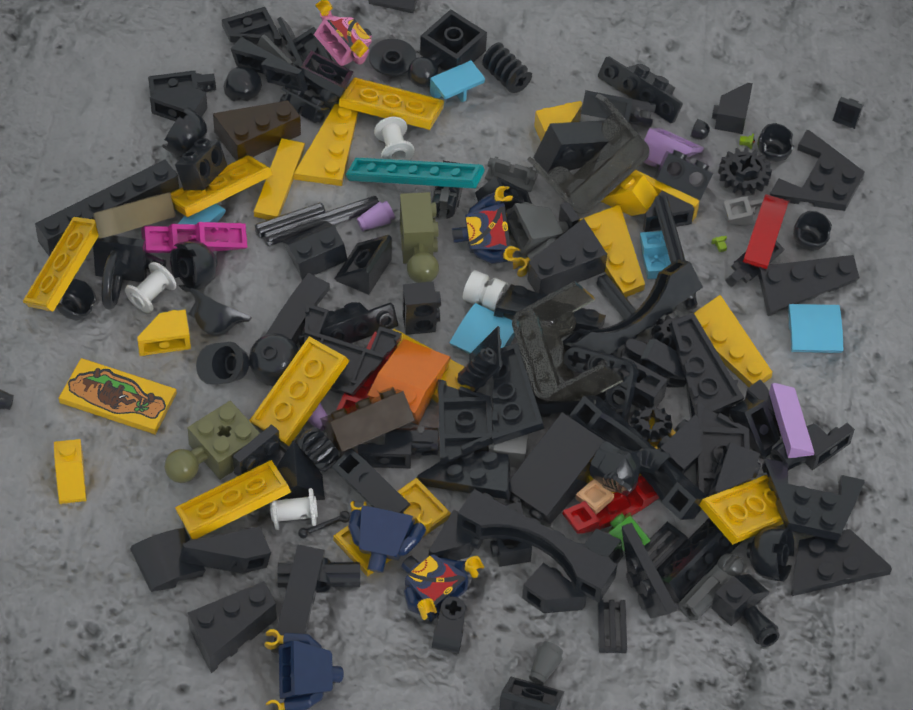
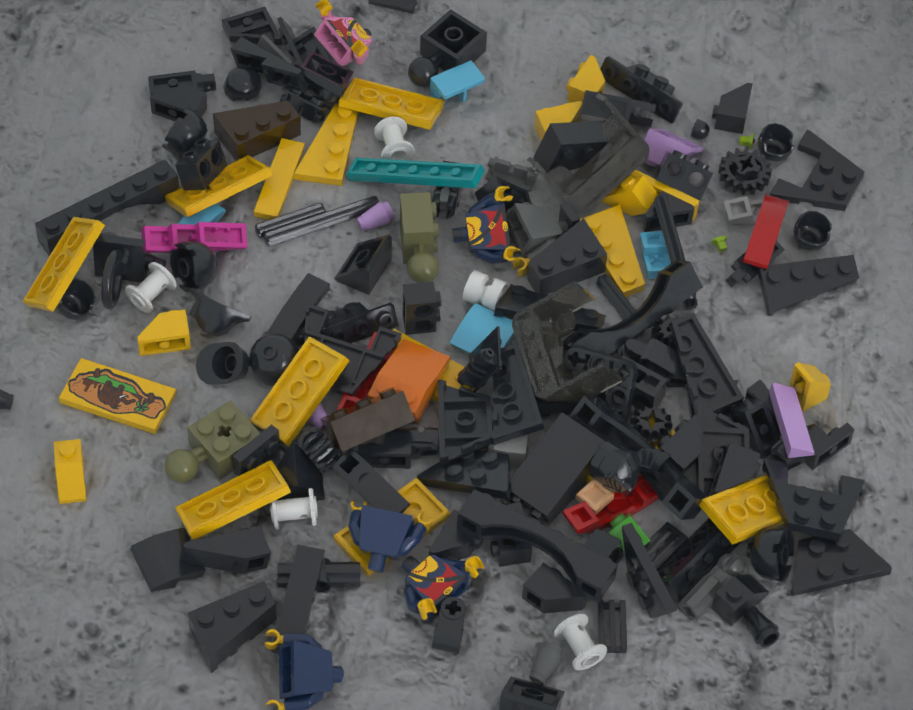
dark tan beam [93,192,176,238] -> none
black slope [283,222,348,280] -> none
black hinge [298,511,350,539] -> none
black dish [369,39,416,76] -> none
black piece [482,42,532,93] -> none
yellow wing [694,295,772,387] -> none
medium azure slope [788,304,844,353] -> none
black tile [832,97,864,129] -> none
none -> white hose [554,614,607,670]
none -> yellow slope [566,55,605,105]
none -> yellow slope [789,362,831,412]

